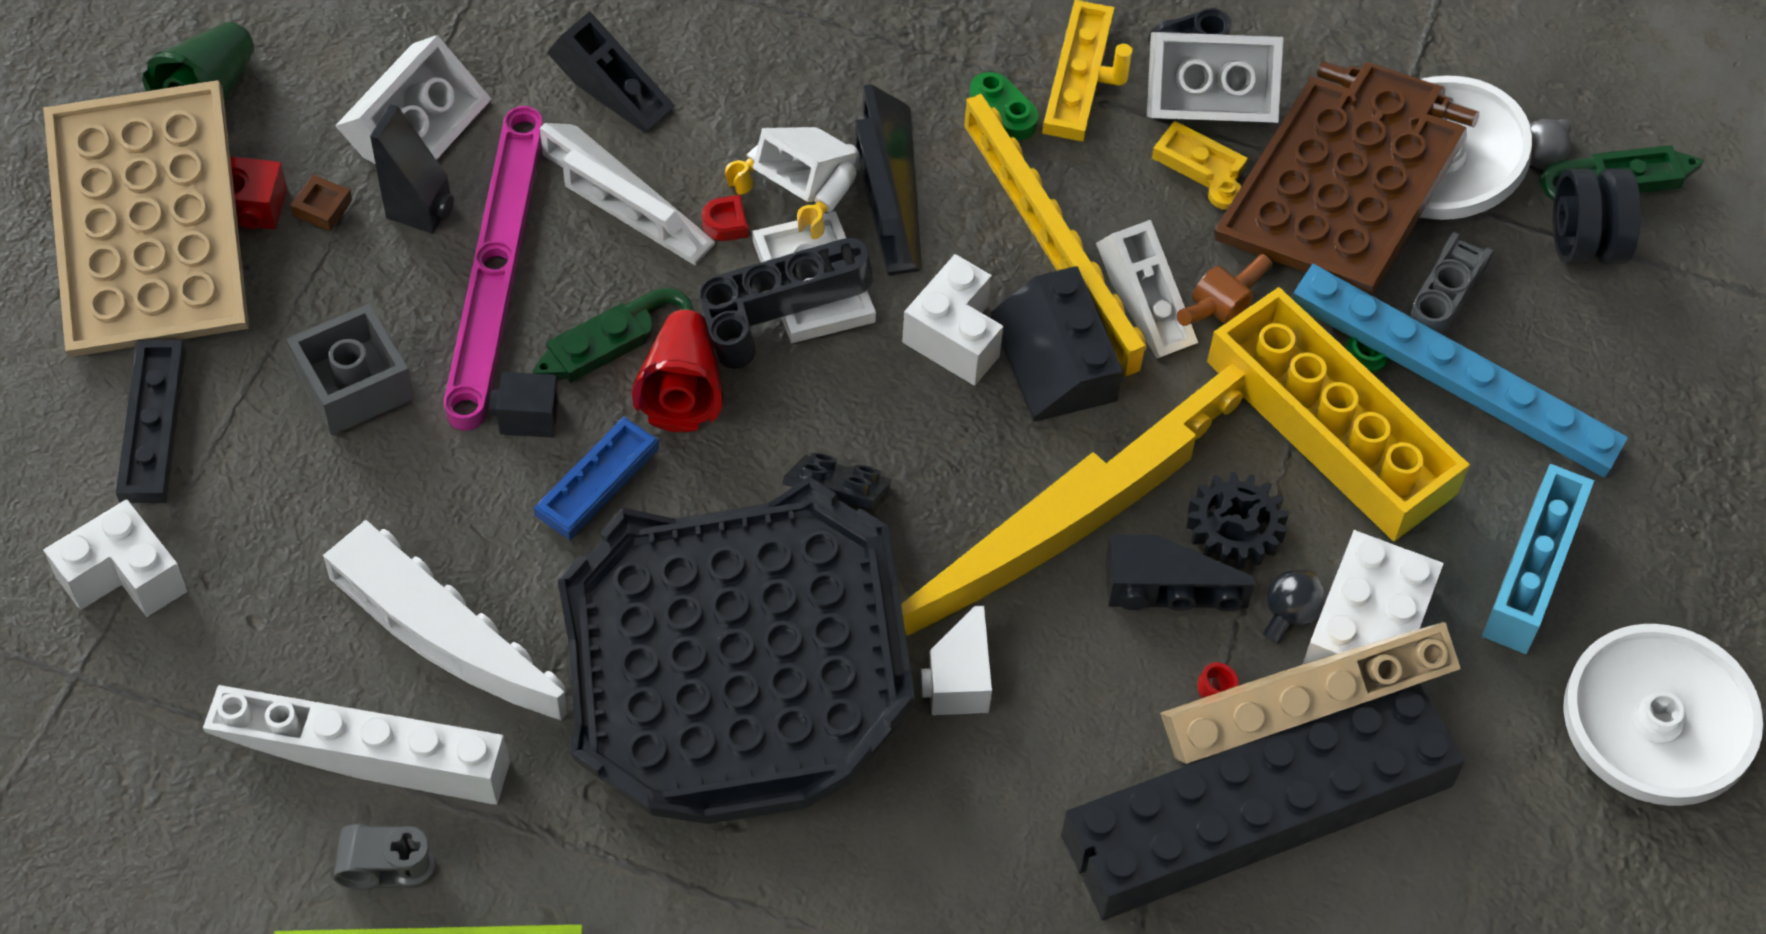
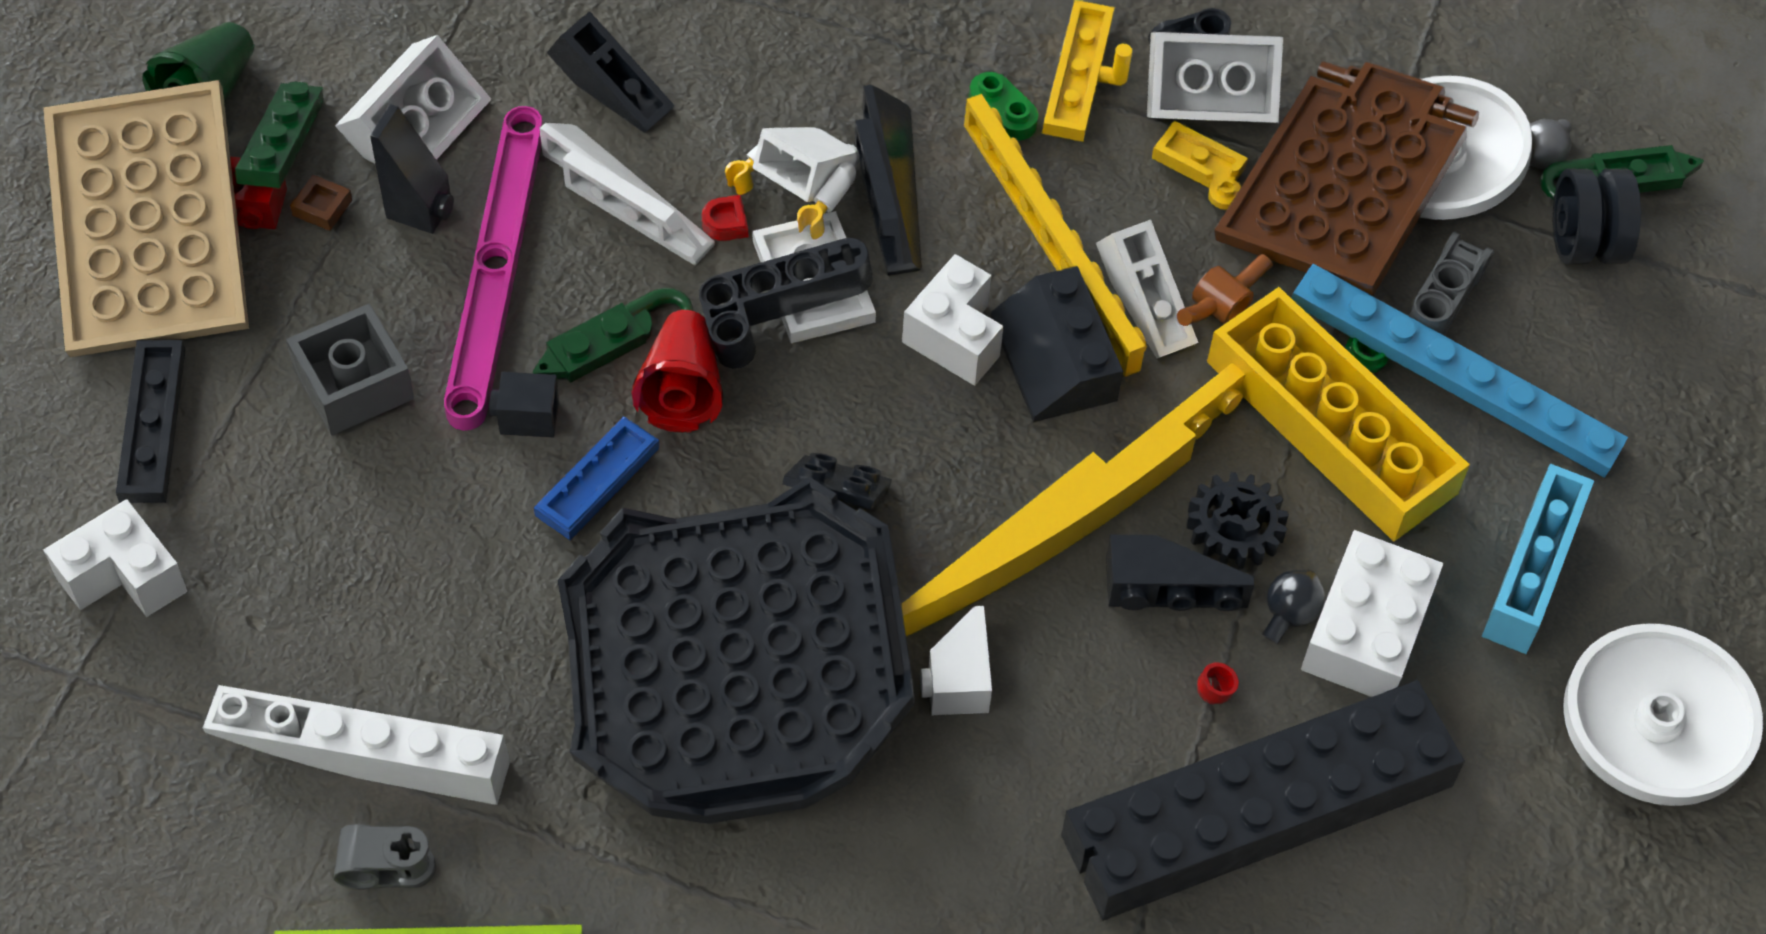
white slope [323,520,568,720] -> none
tan slope [1160,622,1461,764] -> none
none -> dark green plate [235,81,324,188]

